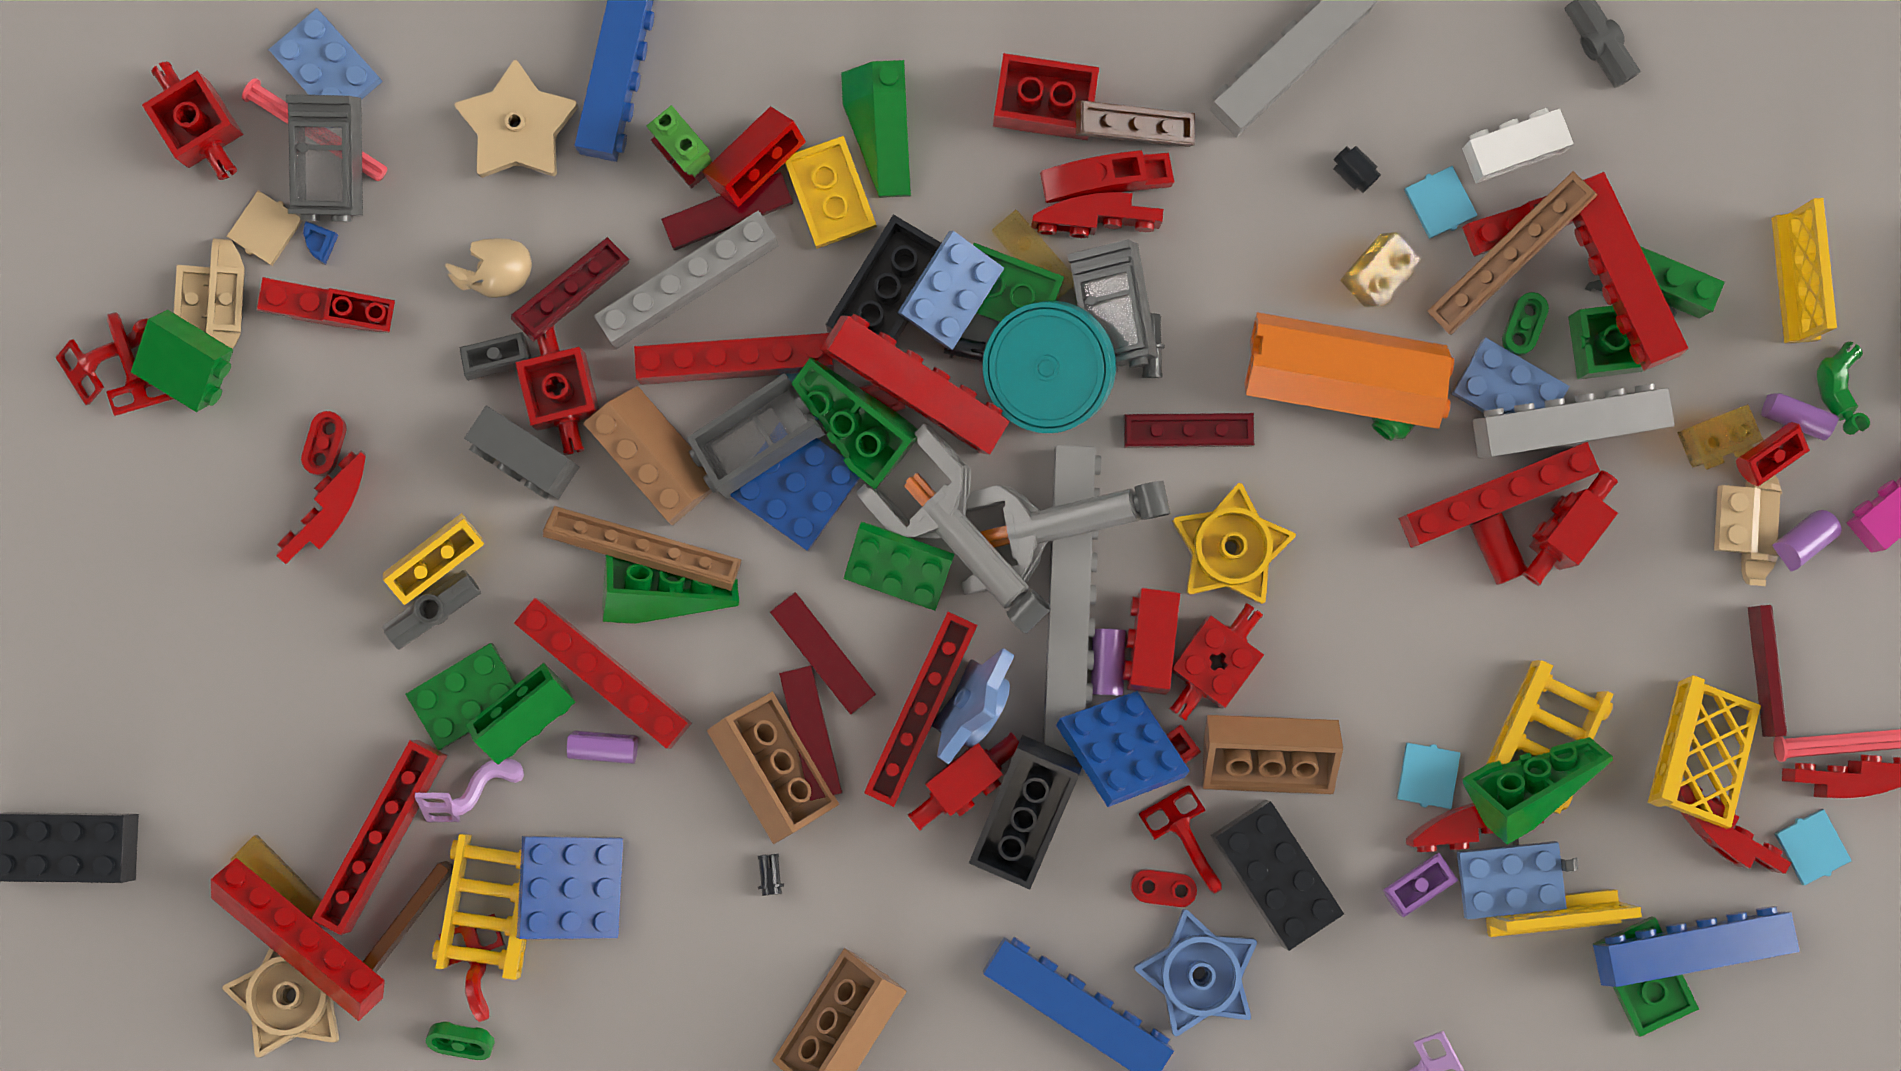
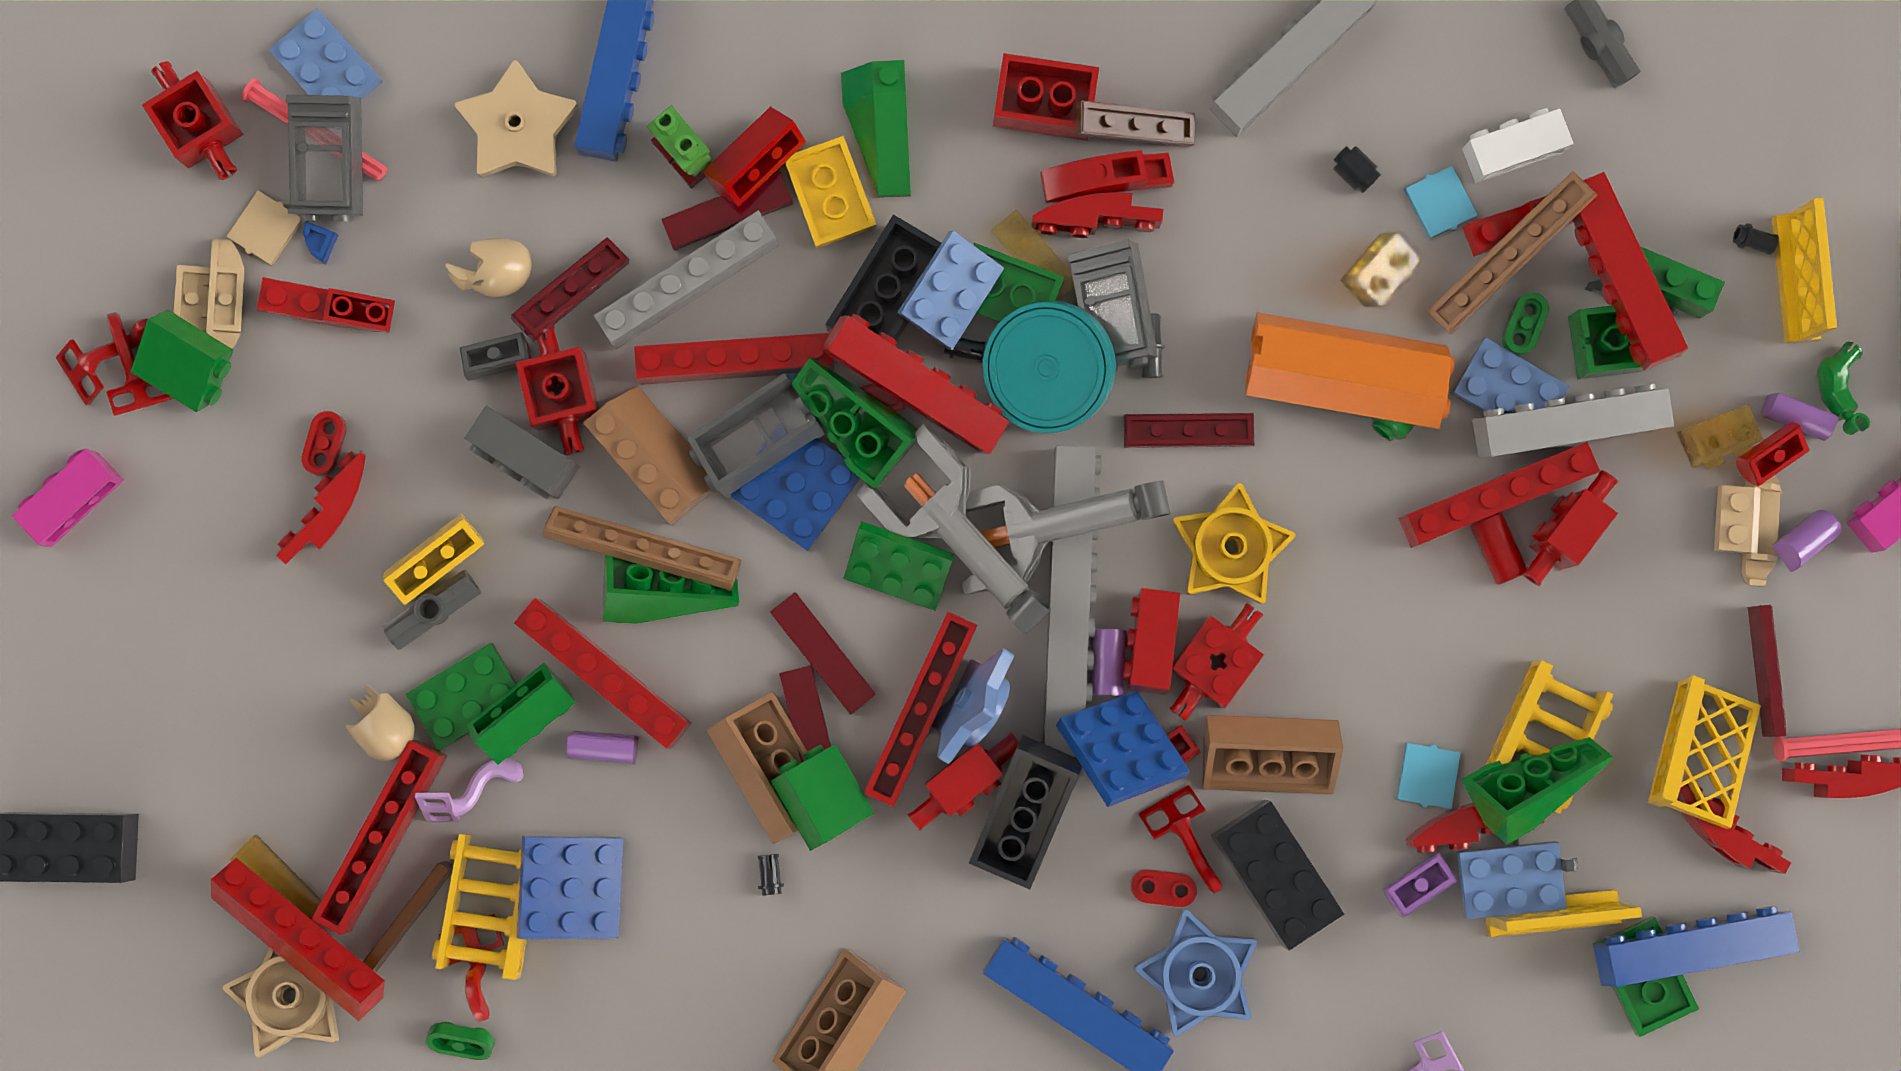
medium azure piece [1775,809,1852,886] -> none
none -> dark pink brick [12,448,124,547]
none -> tan helmet [345,685,415,761]
none -> green brick [771,744,875,851]
none -> black pin [1733,223,1779,255]

